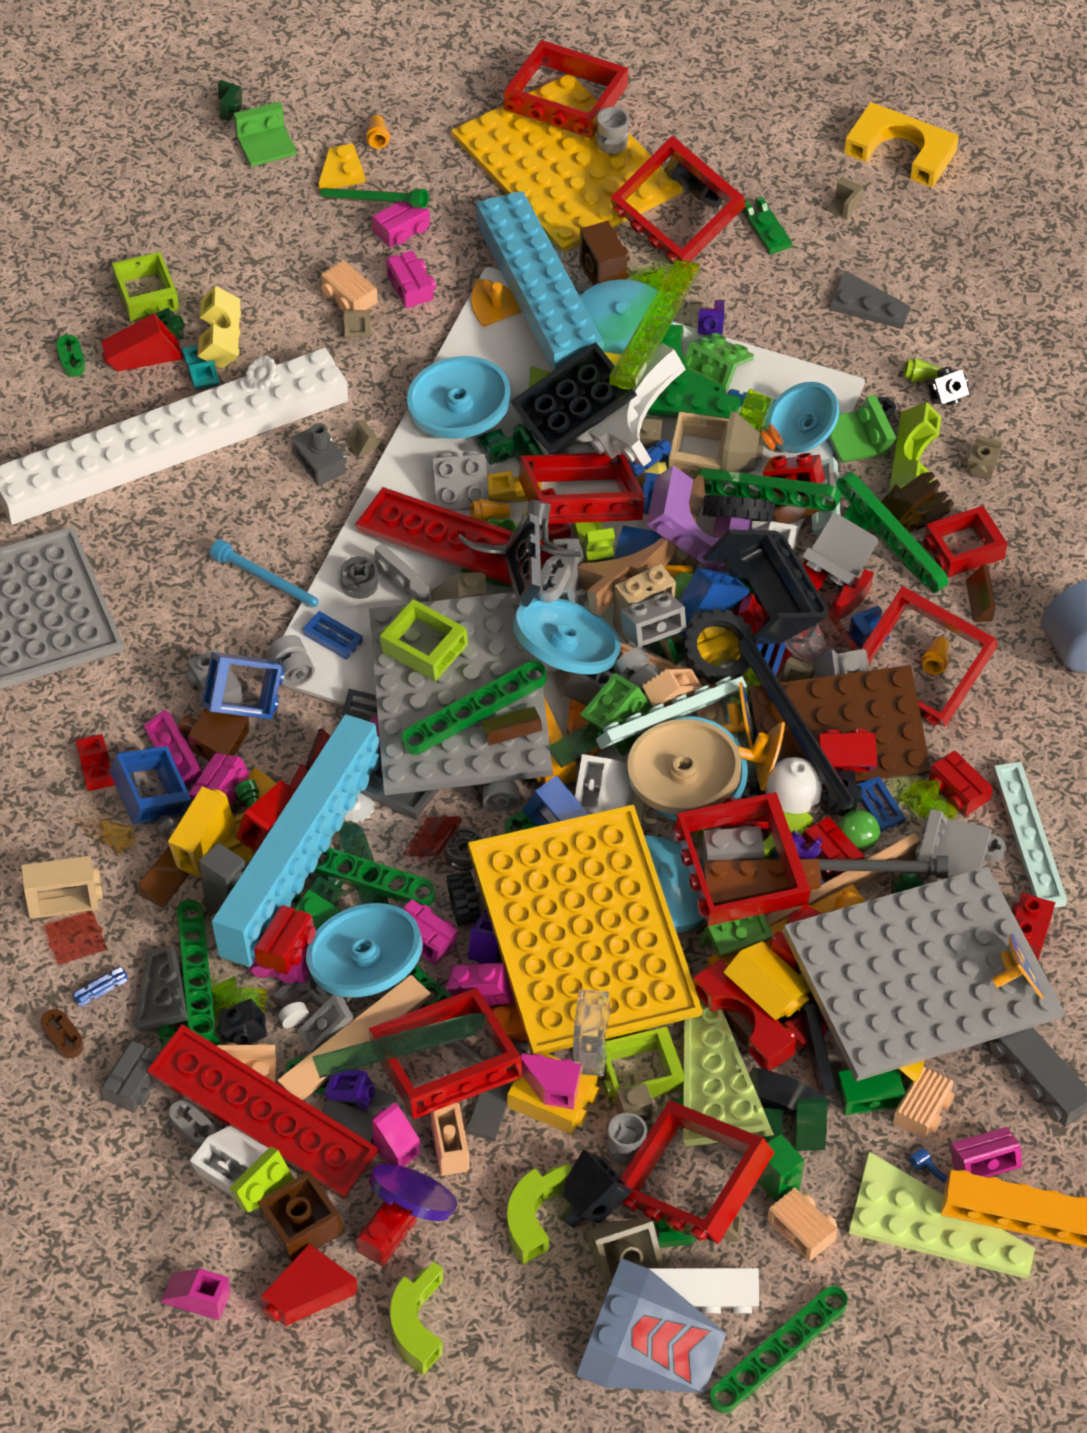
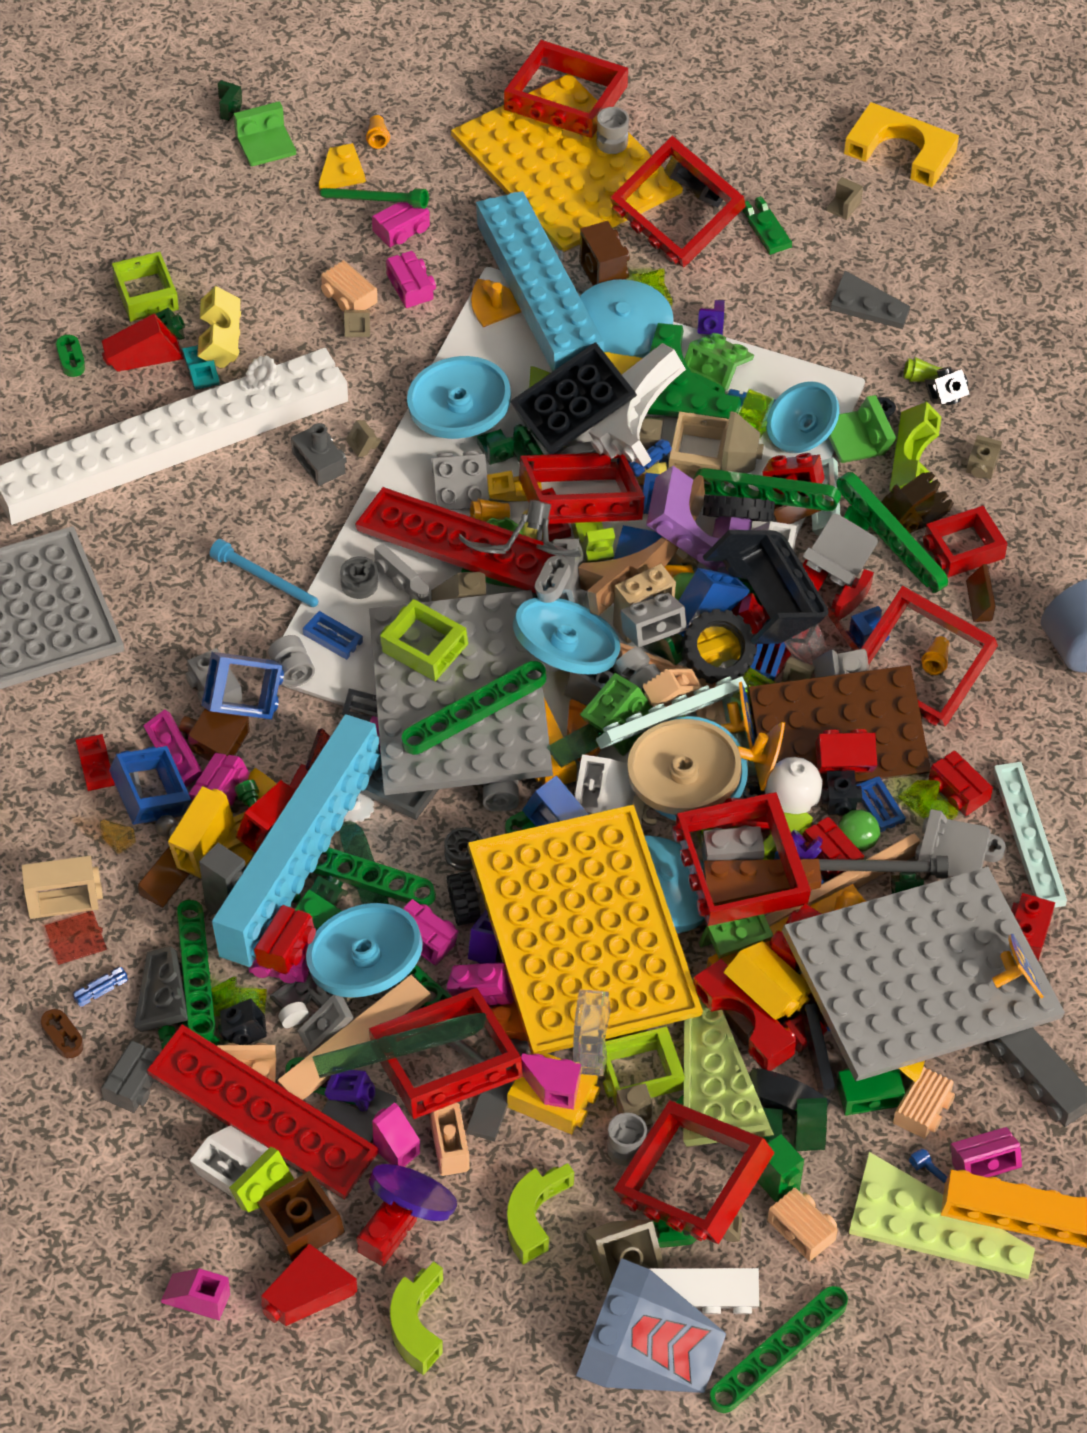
light grey beam [169,1100,215,1148] -> none
clear red piece [403,815,462,859] -> none
reddish brown slope [481,707,543,746] -> none
black wing [503,514,541,607] -> none
black torso [560,1149,633,1228] -> none
clear neon green plate [609,260,700,389] -> none
black axle [738,637,854,810] -> none
orange bush [760,424,784,451] -> none

